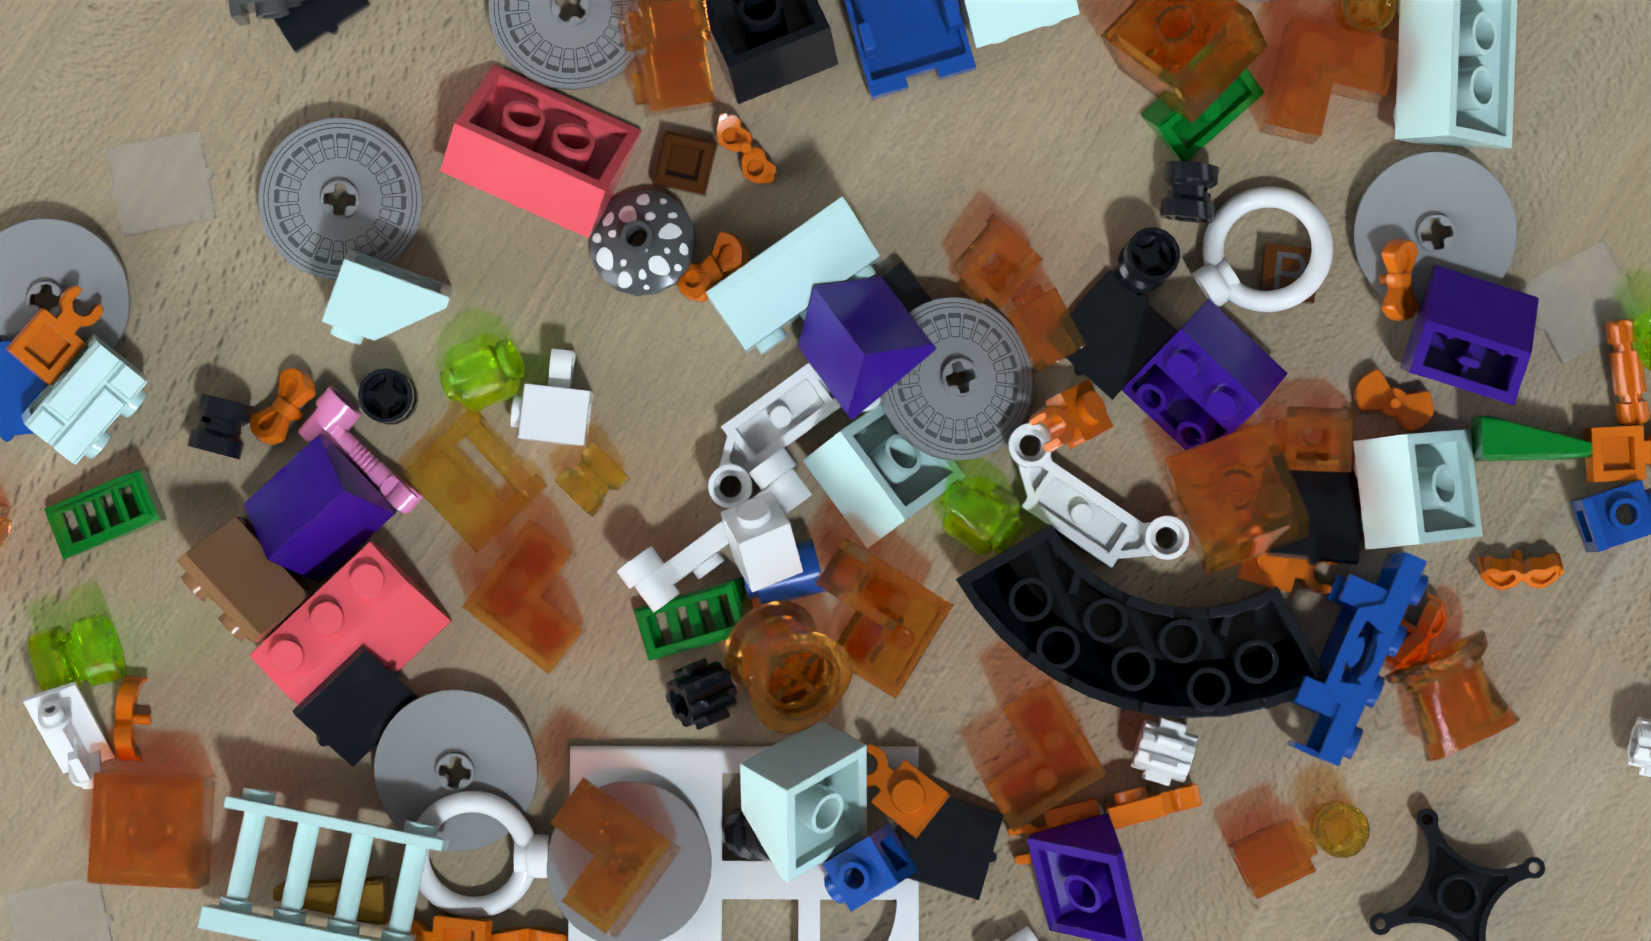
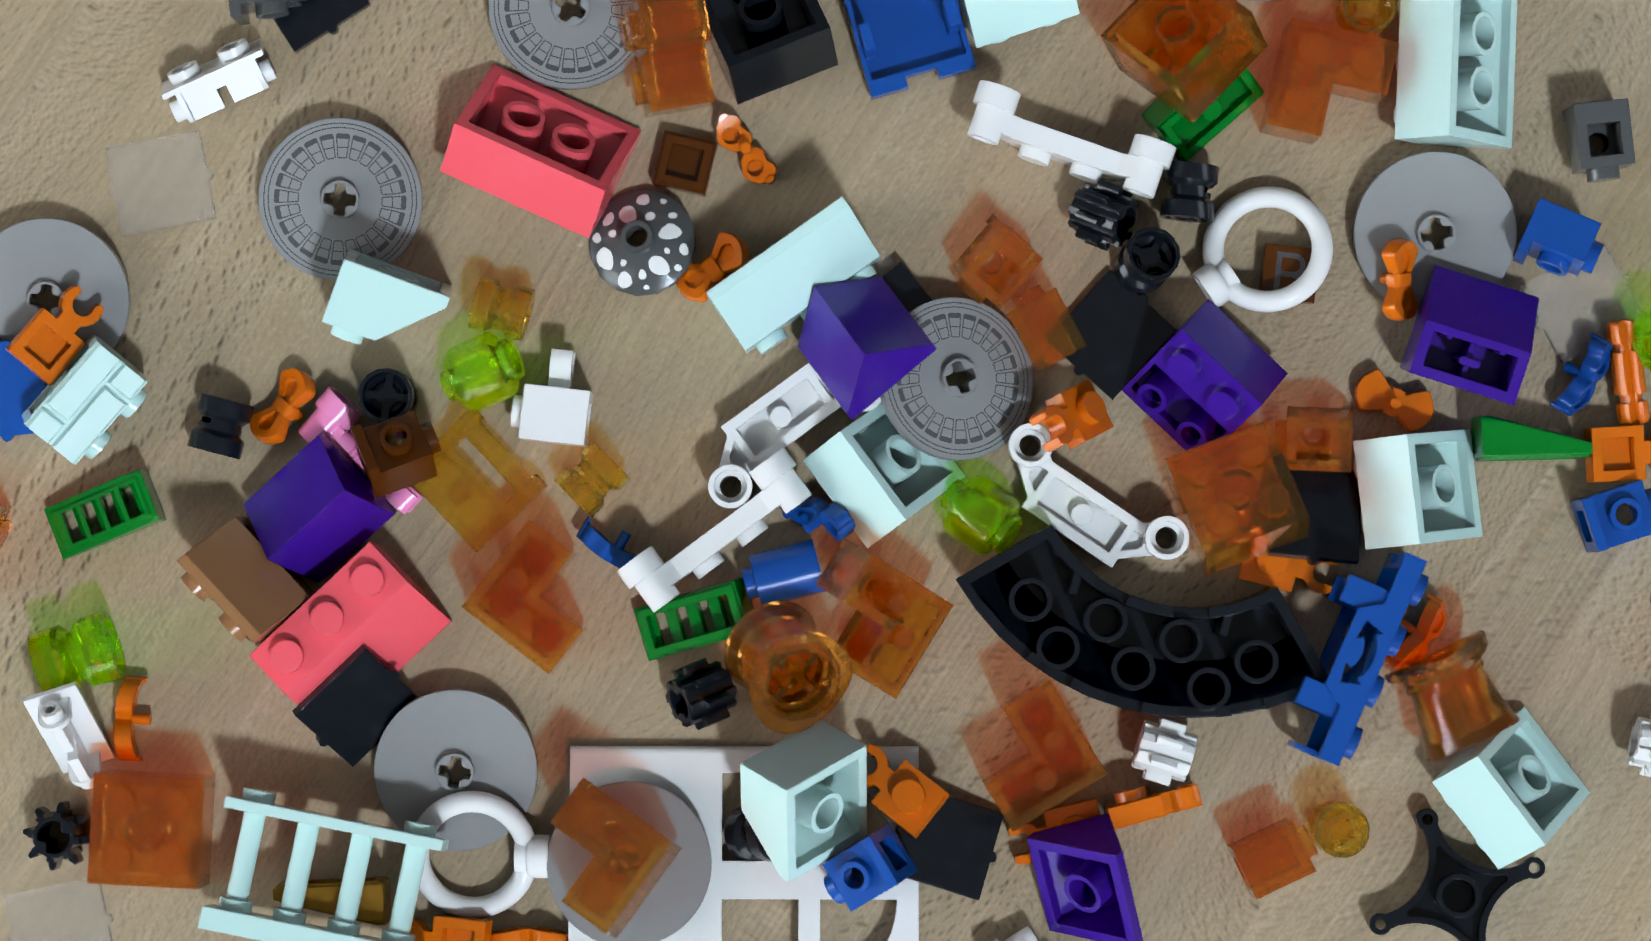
white brick [720,492,803,593] -> none
orange piece [1476,549,1564,591] -> none
none -> black gear [23,801,96,870]
none -> white hinge [161,38,277,123]
none -> reddish brown brick [350,410,442,499]
none -> clear yellow wheel [468,276,536,342]
none -> blue piece [576,516,637,568]
none -> blue piece [782,496,856,542]
none -> white plate [967,80,1176,199]
none -> black gear [1068,178,1140,251]
none -> light aqua slope [1432,706,1590,870]
none -> blue brick [1513,198,1604,276]
none -> blue piece [1549,332,1612,416]
none -> dark grey brick [1562,98,1636,183]

